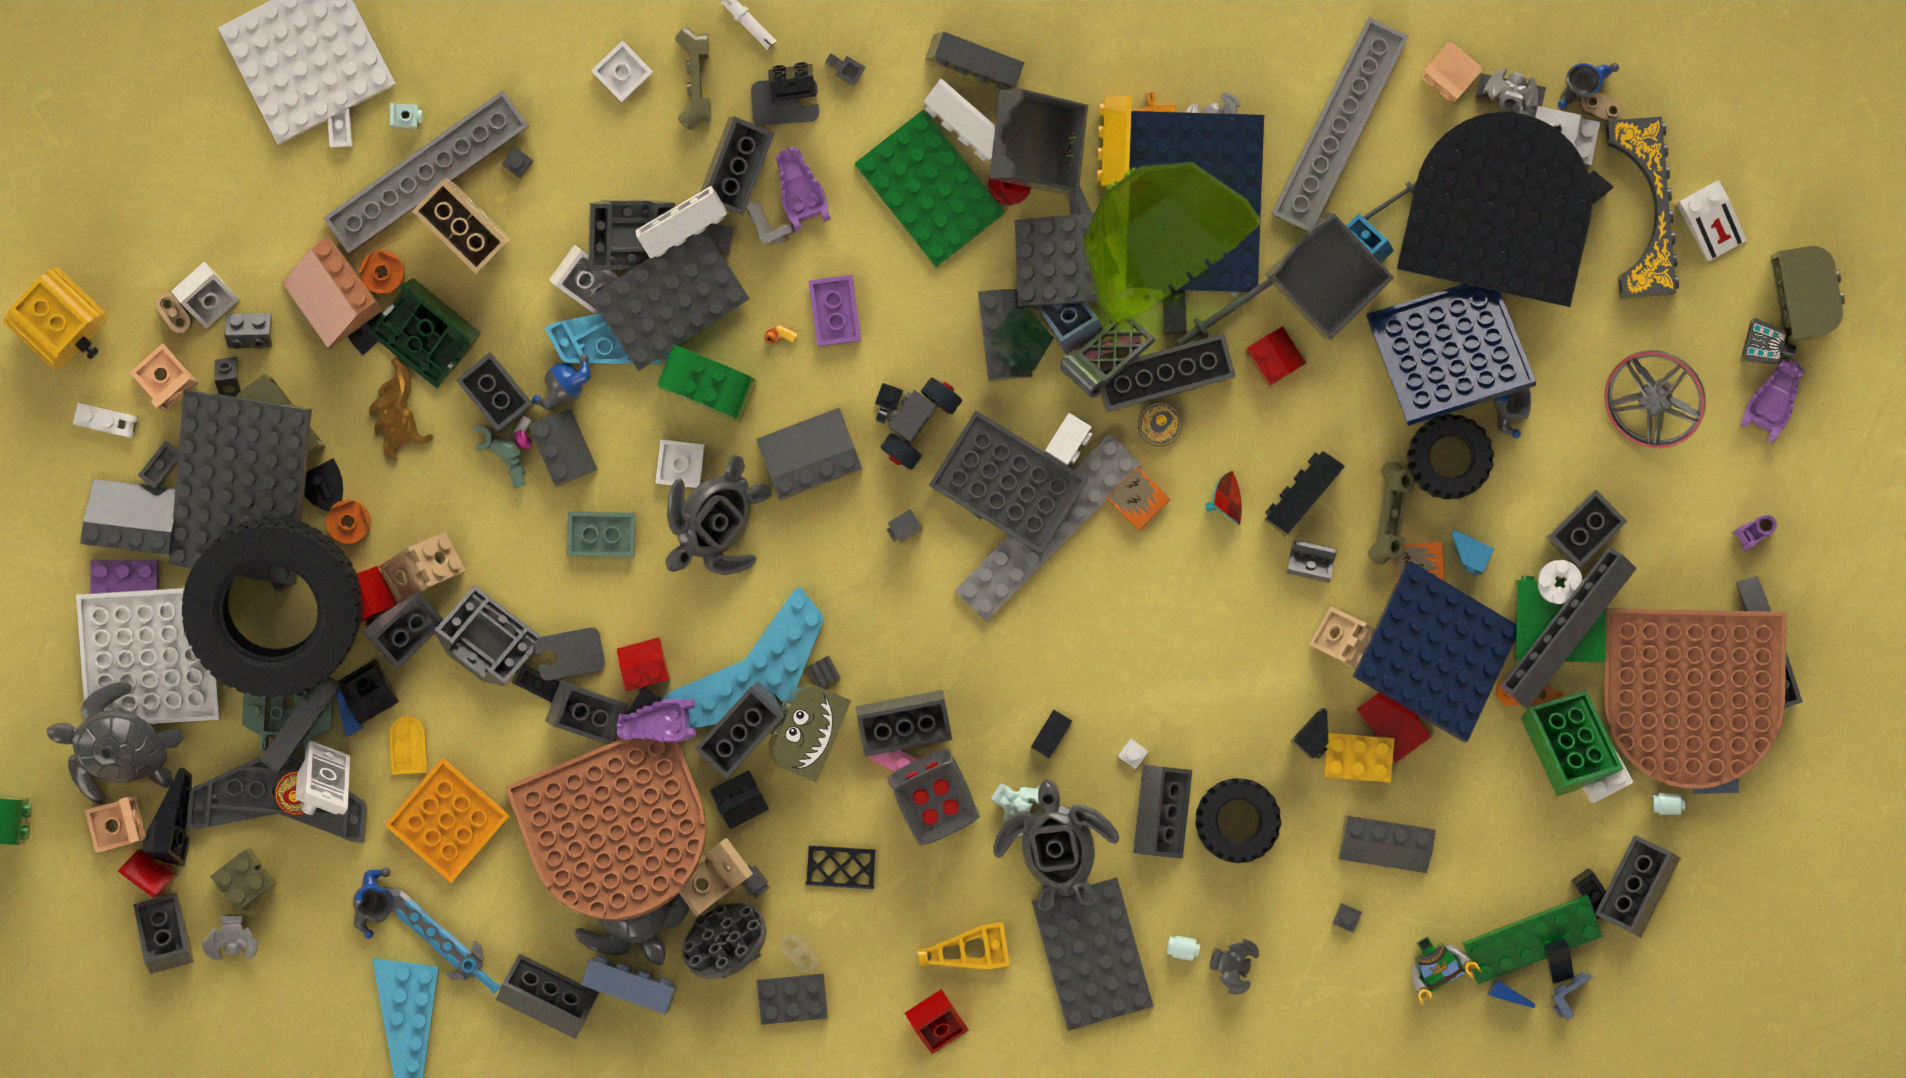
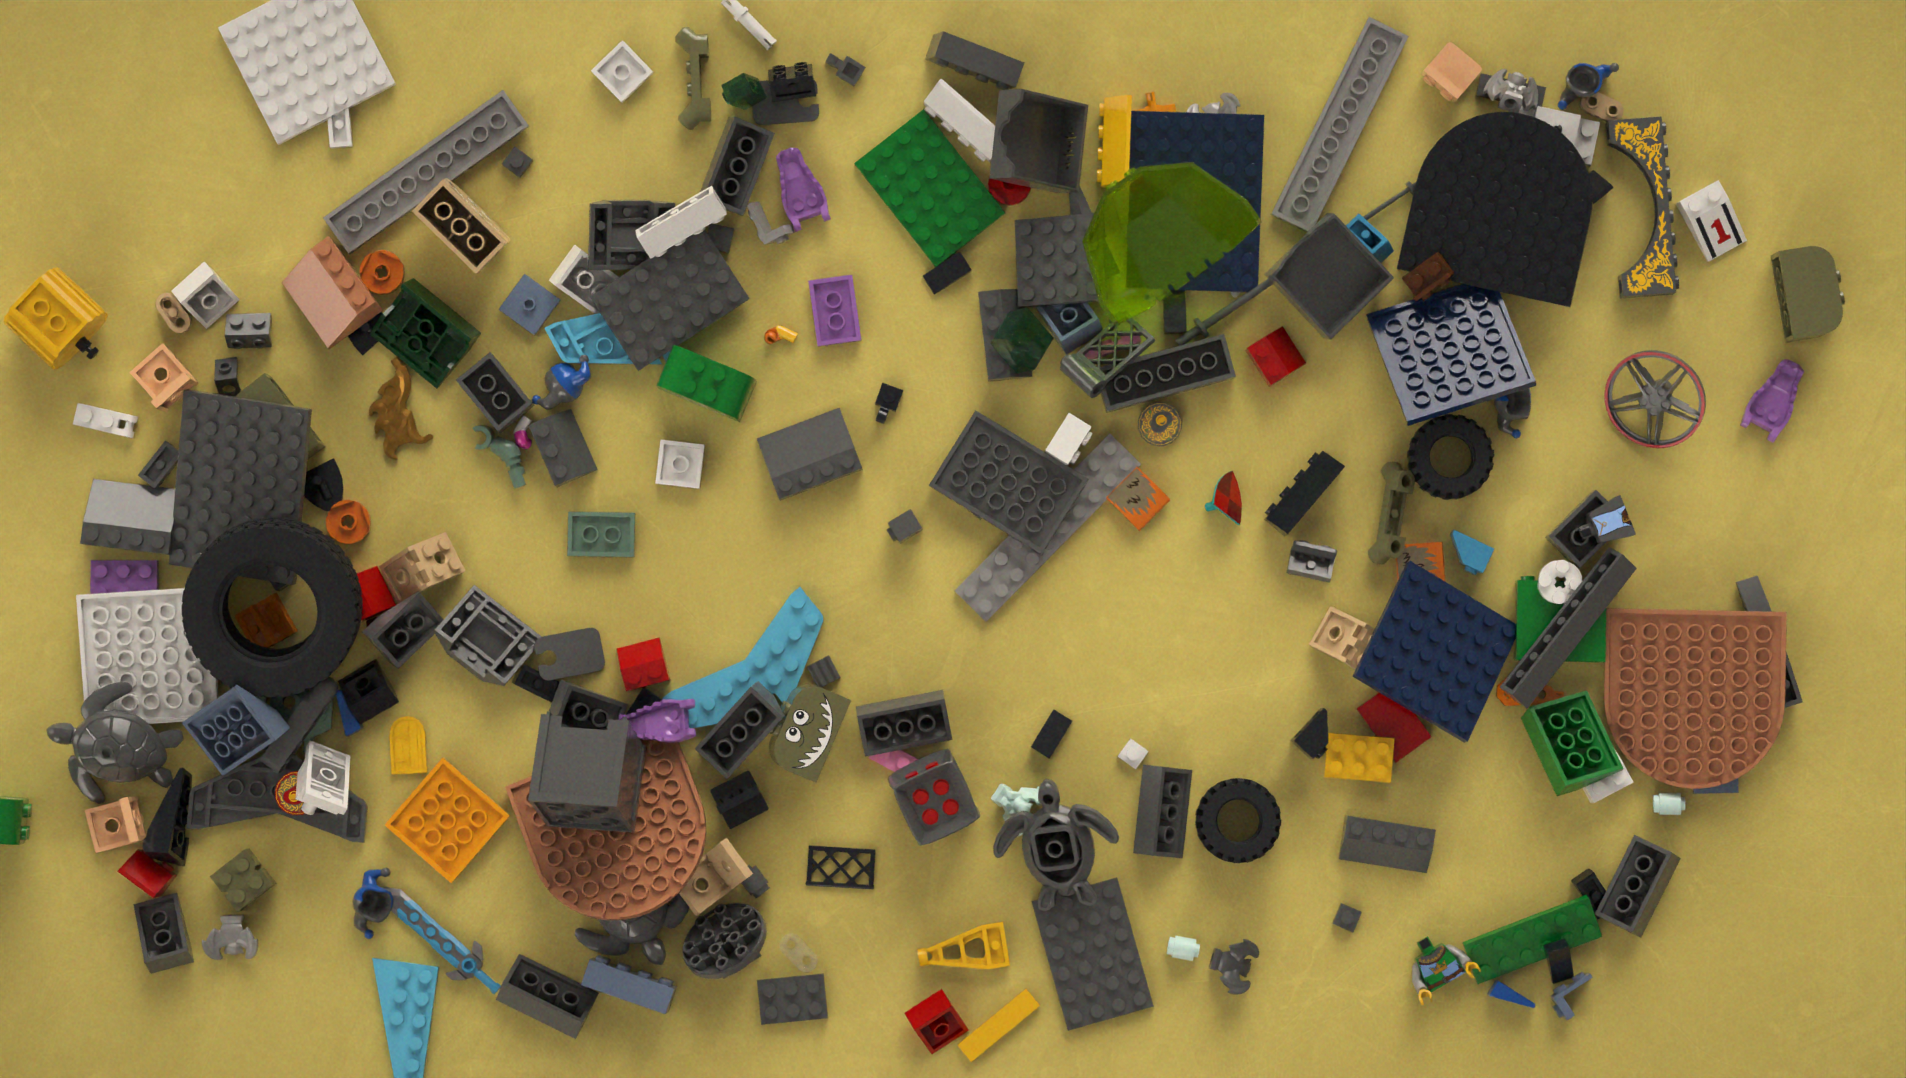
light aqua brick [389,103,423,129] -> none
dark grey animal [665,455,772,575] -> none
brick [880,377,962,470] -> none
medium lavender piece [1732,515,1777,551] -> none
torso [1740,318,1796,364] -> none
none -> sand blue slope [182,685,290,776]
none -> orange slope [235,593,298,648]
none -> sand blue plate [499,274,561,336]
none -> dark grey container [528,711,646,833]
none -> clear green brick [721,73,767,110]
none -> black slope [923,252,972,295]
none -> yellow tile [957,988,1040,1062]
none -> reddish brown bracket [1402,251,1454,301]
none -> torso [1578,495,1636,543]

